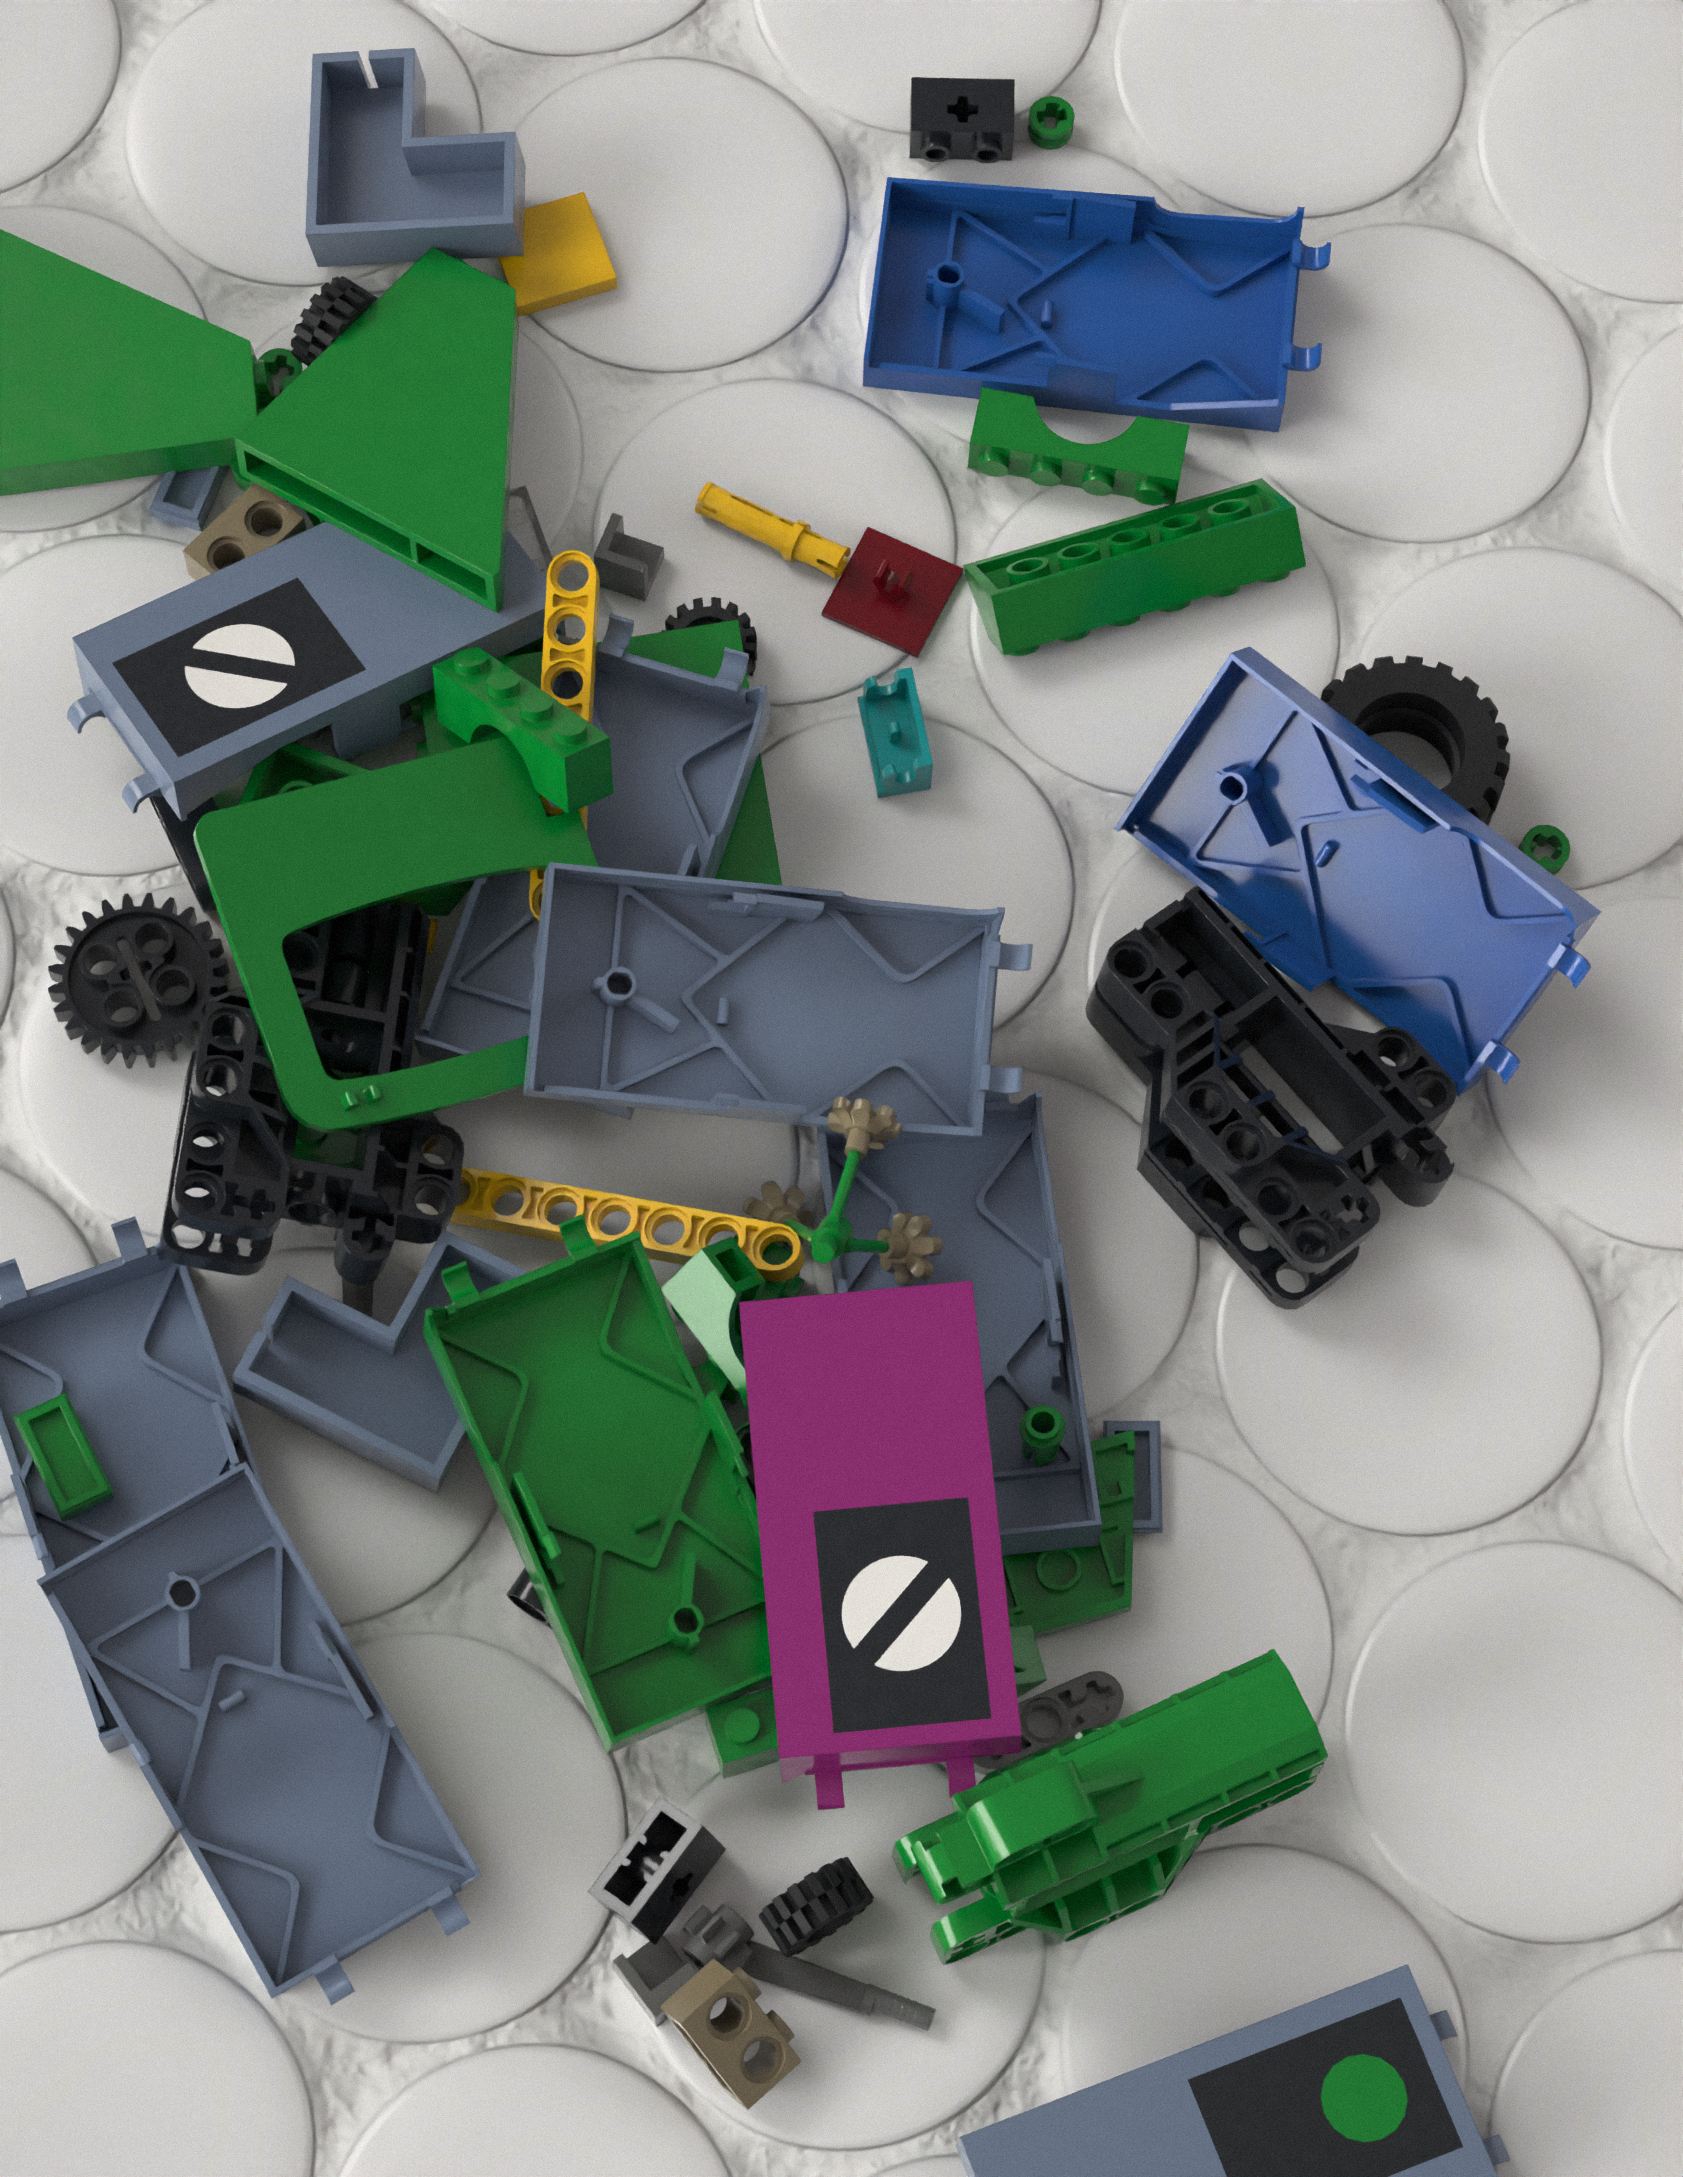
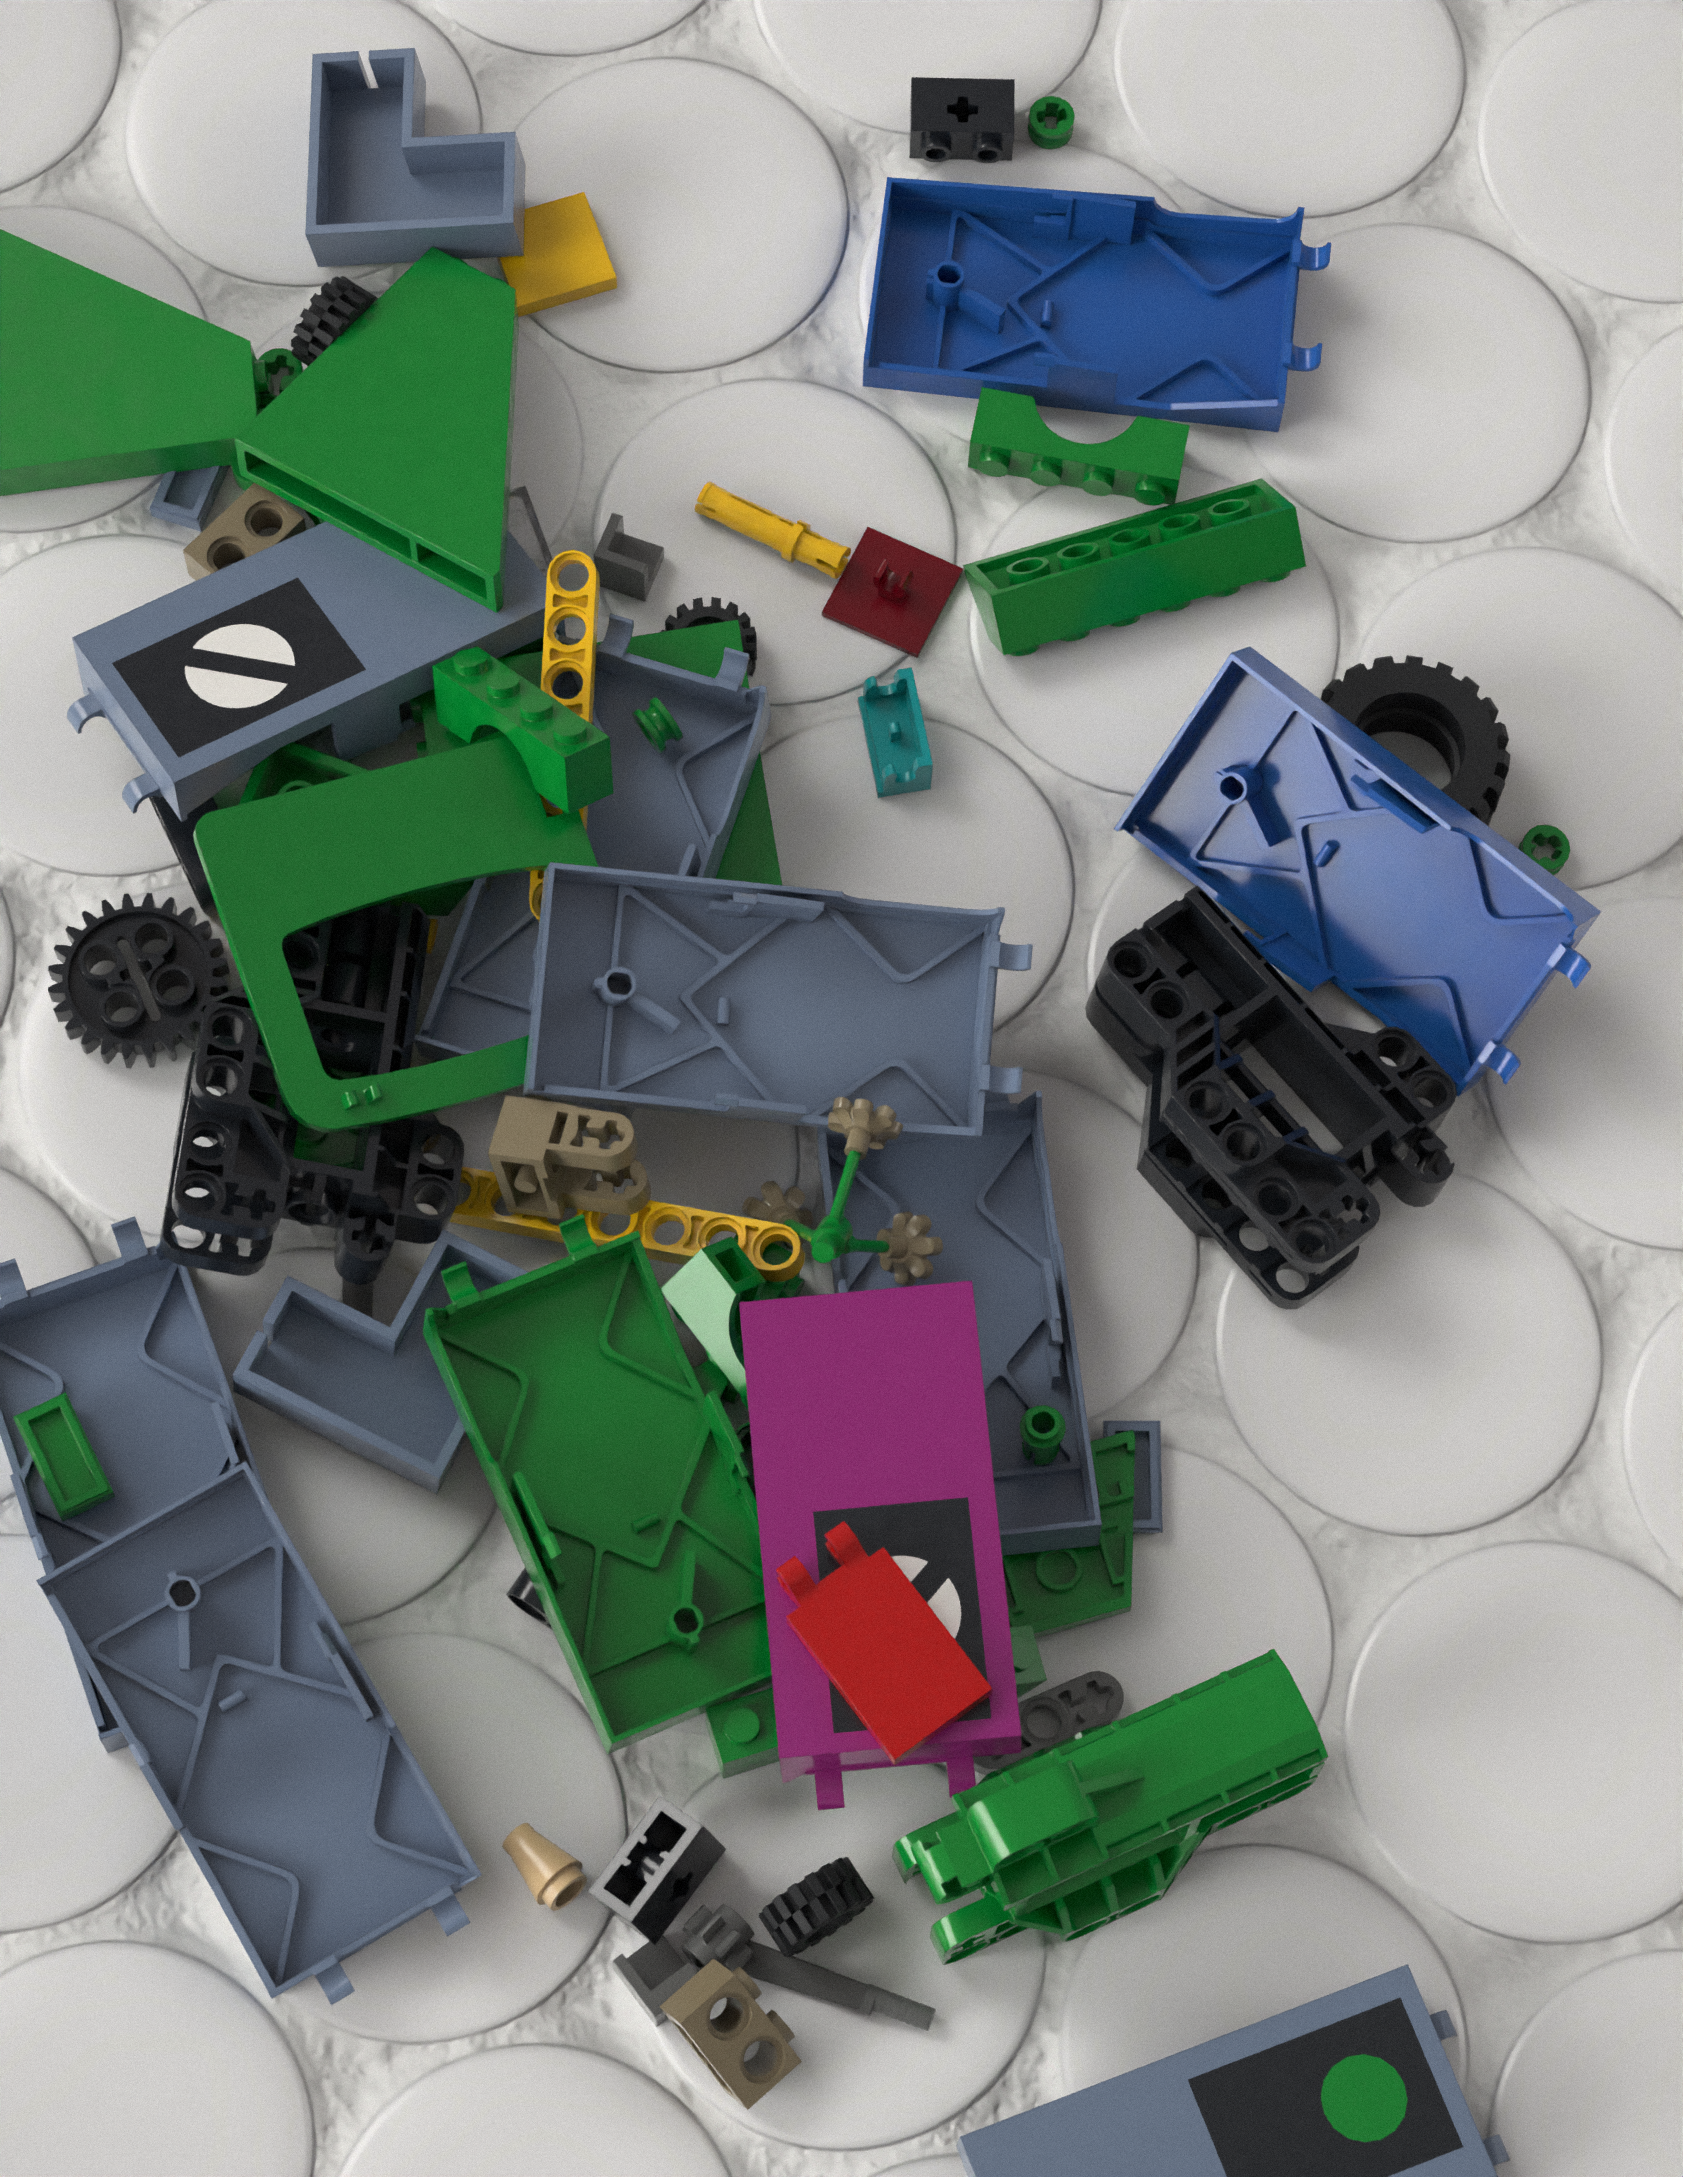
none -> dark tan brick [488,1095,651,1219]
none -> tan cone [502,1823,587,1911]
none -> green bush [632,697,683,753]
none -> red tile [776,1521,992,1765]

